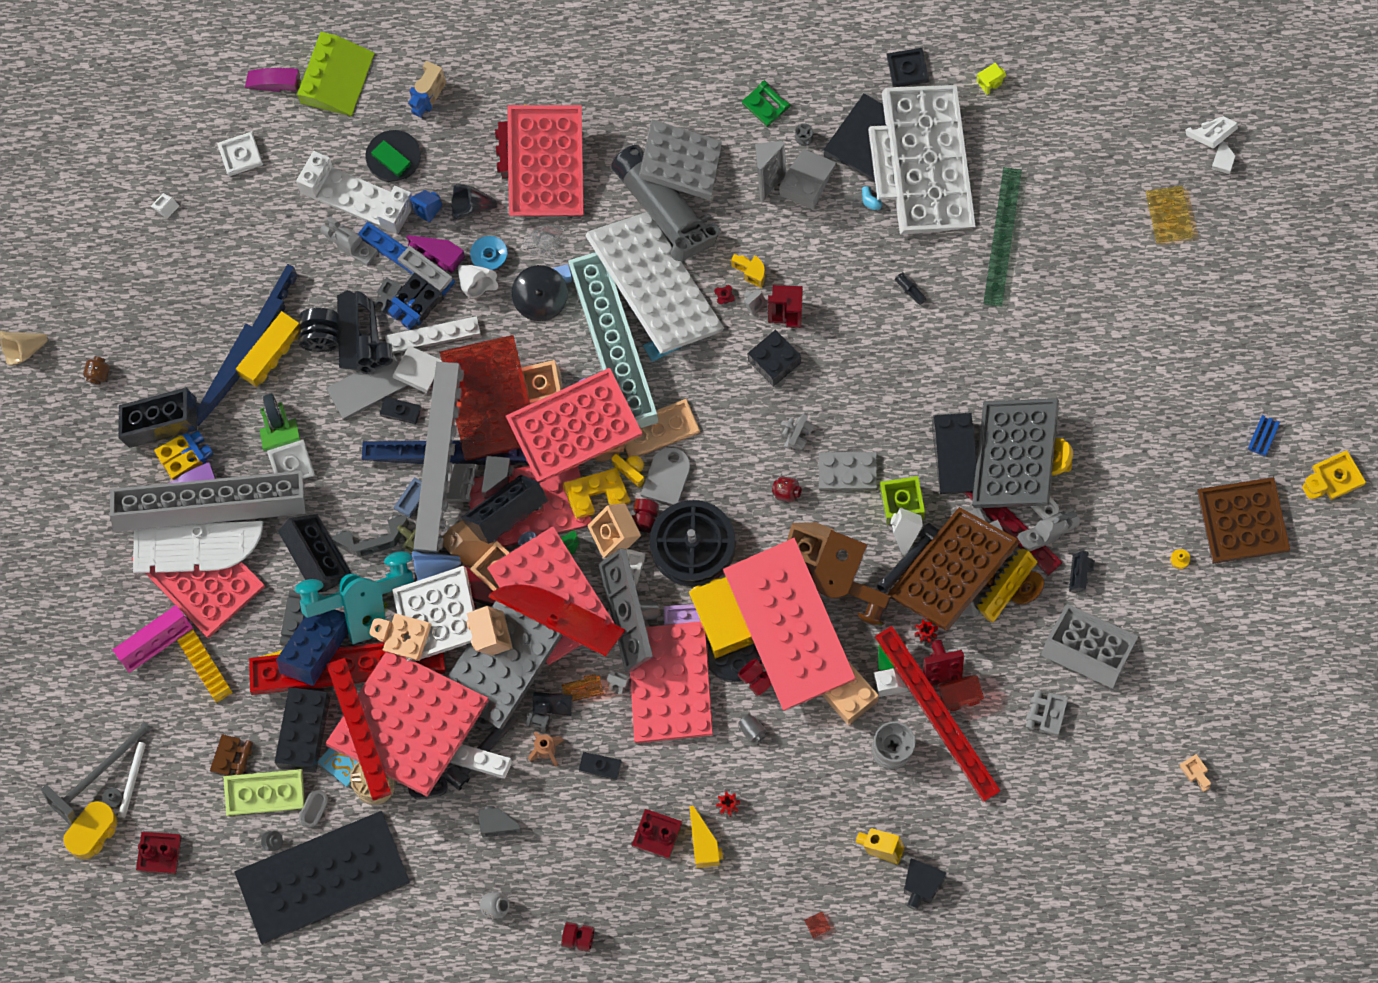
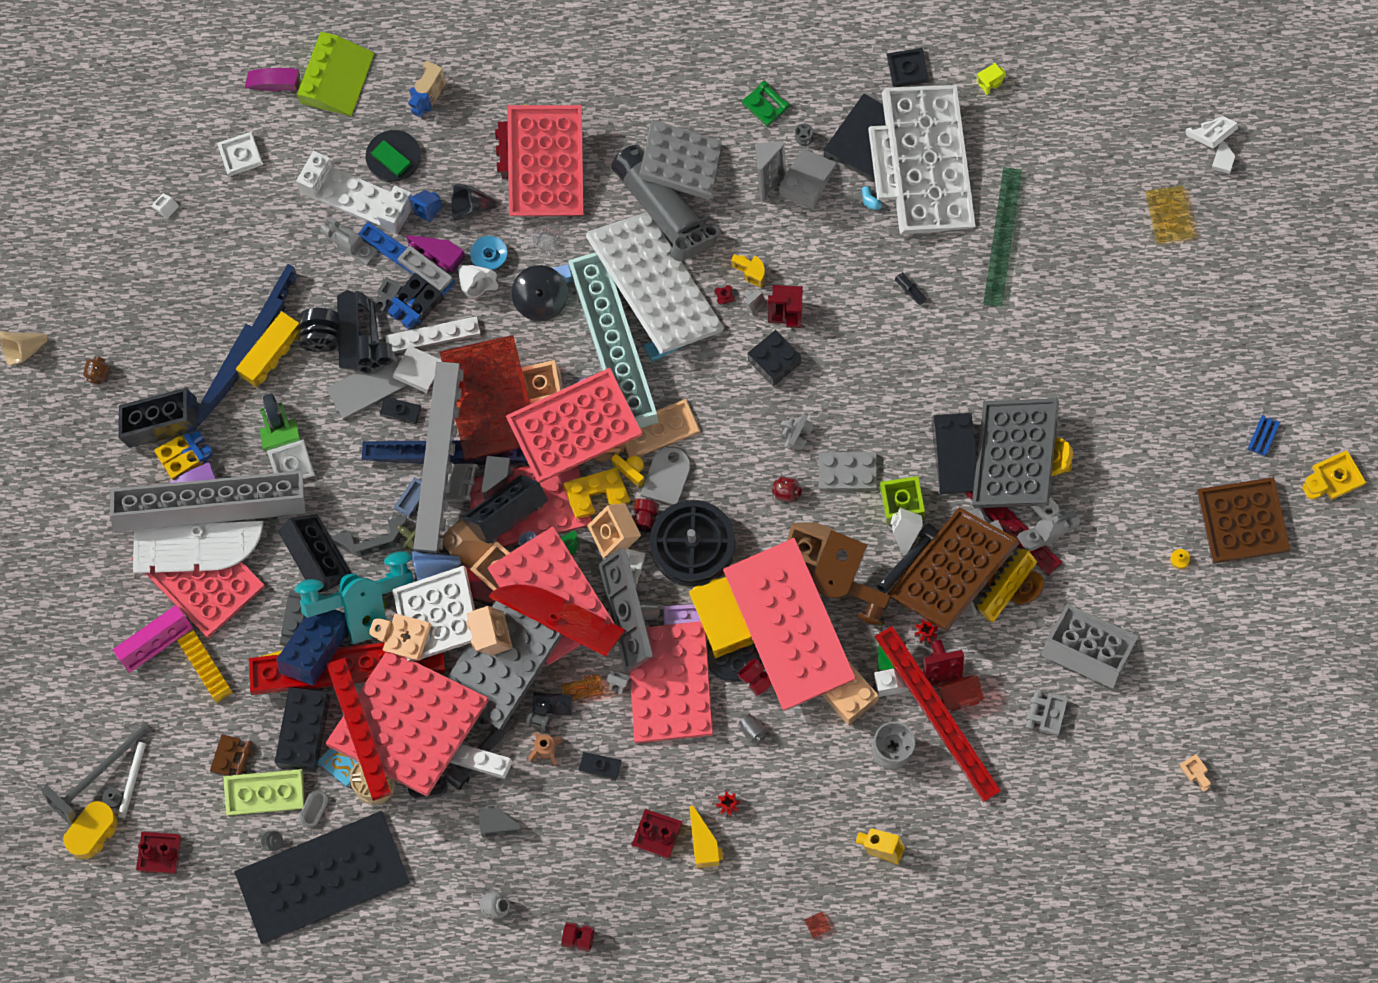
black torso [904,858,947,910] -> none
black hinge [1069,551,1095,593] -> none

